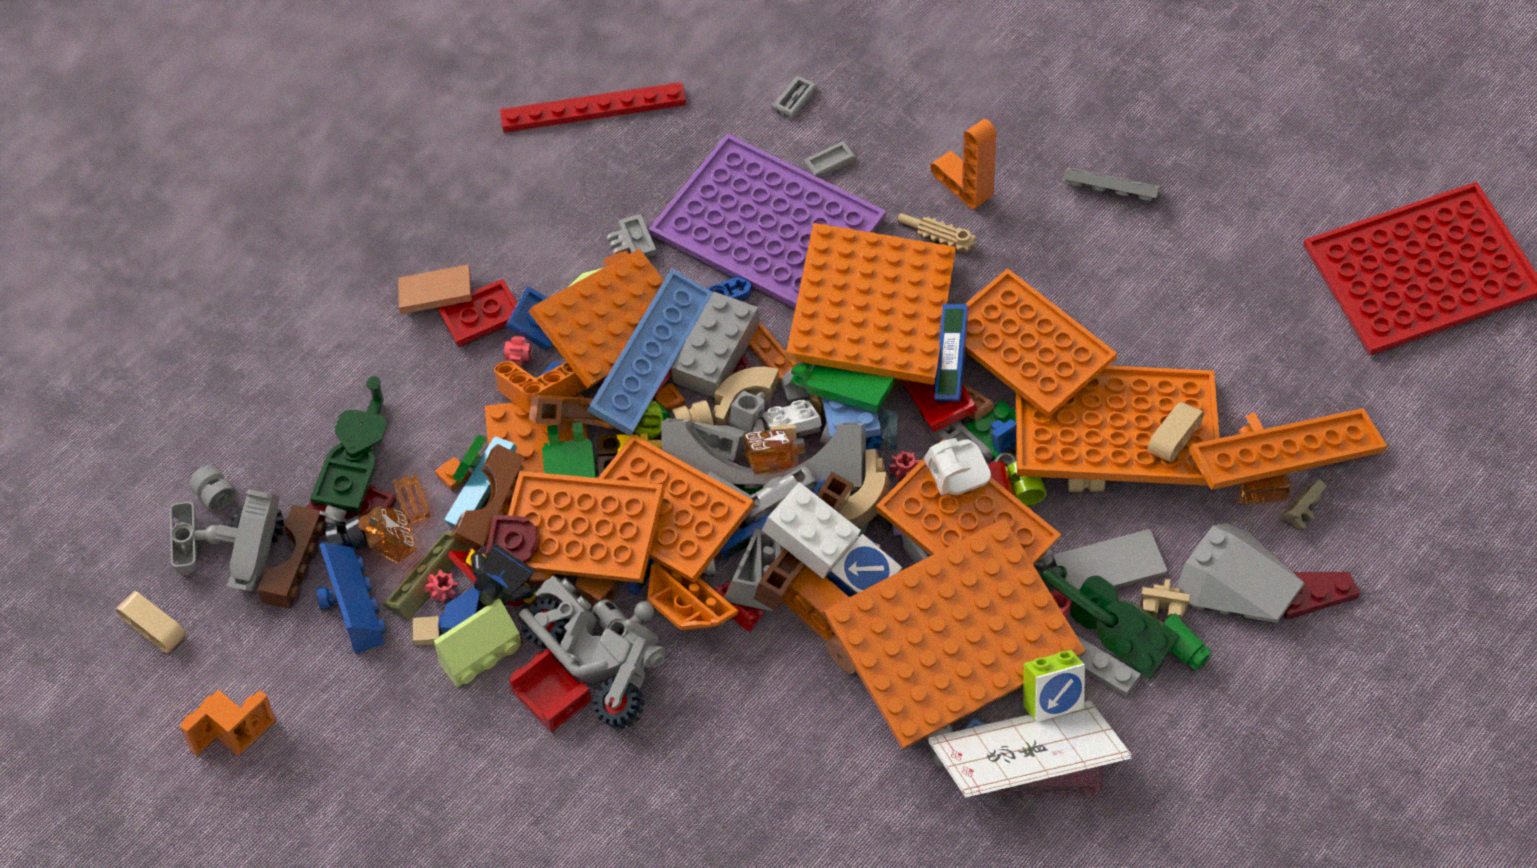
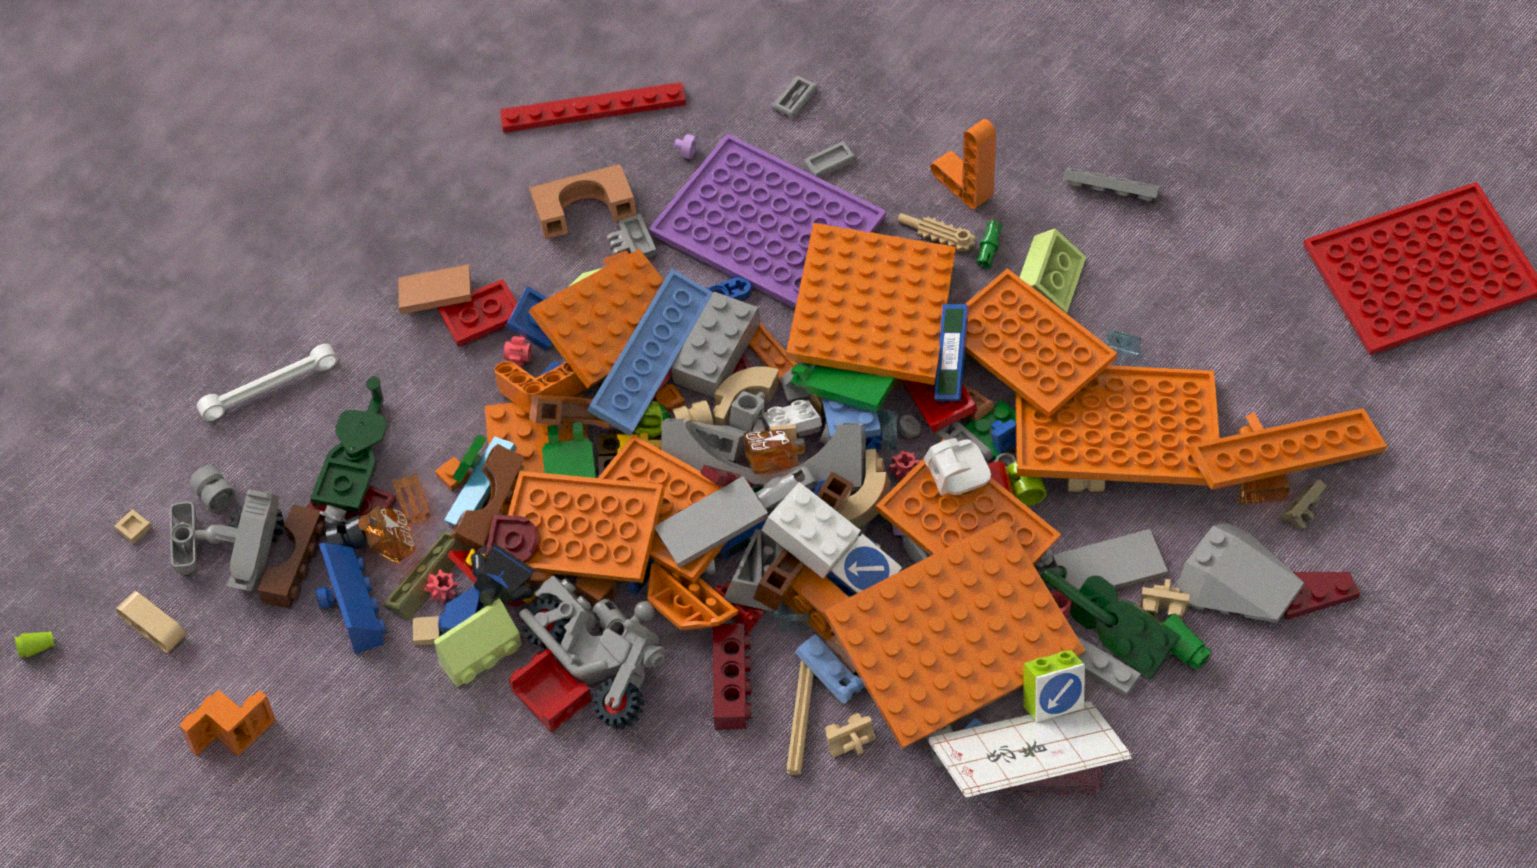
tan beam [1147,401,1204,463] -> none
none -> lime cone [14,631,55,658]
none -> tan tile [114,509,152,544]
none -> white piece [197,344,338,421]
none -> nougat arch [529,164,637,239]
none -> light grey tile [655,476,769,568]
none -> lavender tile [674,134,697,159]
none -> dark red tile [700,465,754,488]
none -> dark red brick [713,624,751,730]
none -> clear light blue bracket [773,603,809,631]
none -> tan axle [787,660,814,775]
none -> light blue plate [795,634,865,703]
none -> tan hips [825,713,876,758]
none -> light grey piece [897,415,921,439]
none -> green pin [976,221,1003,269]
none -> yellowish green slope [1020,228,1086,313]
none -> clear light blue bracket [1105,329,1141,354]

